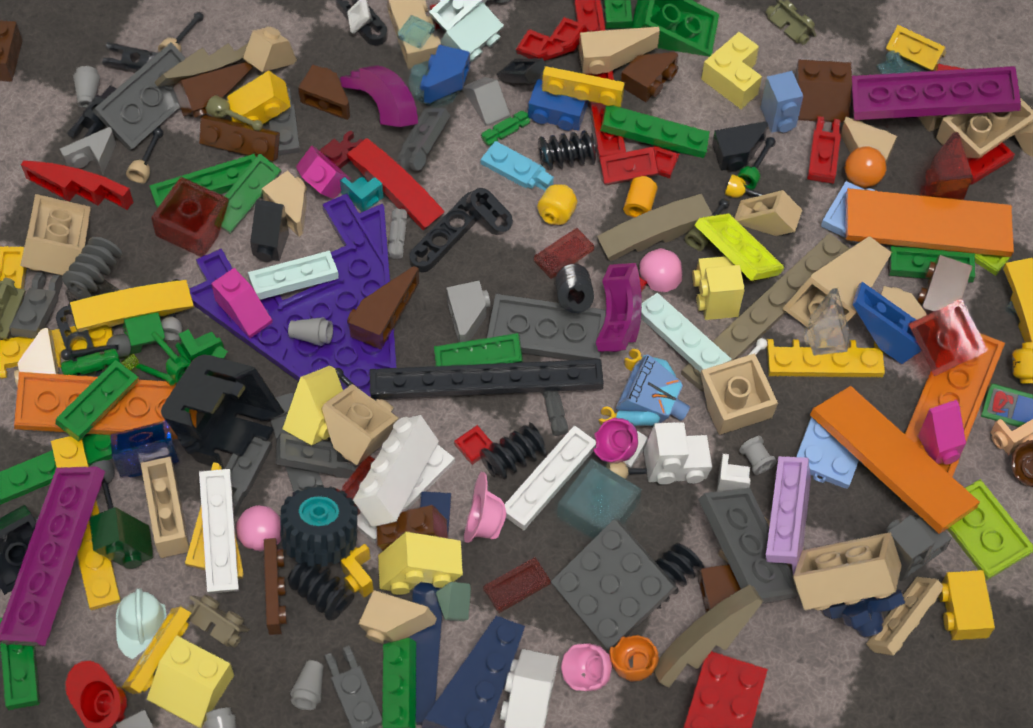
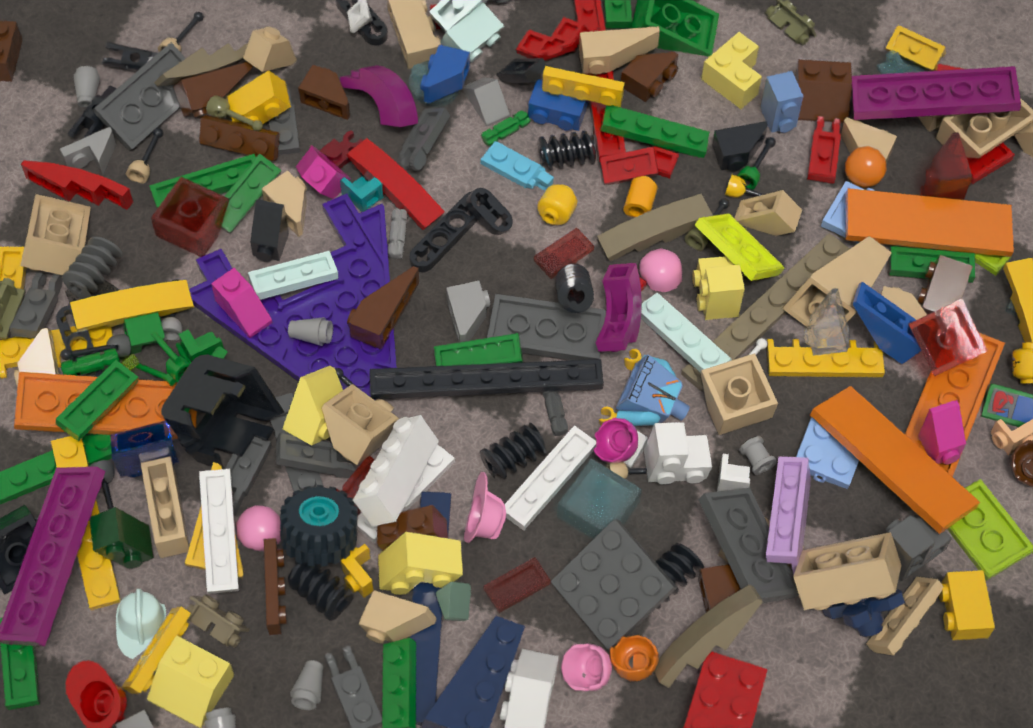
clear light blue tile [398,15,434,49] -> none
red tile [454,425,493,465] -> none

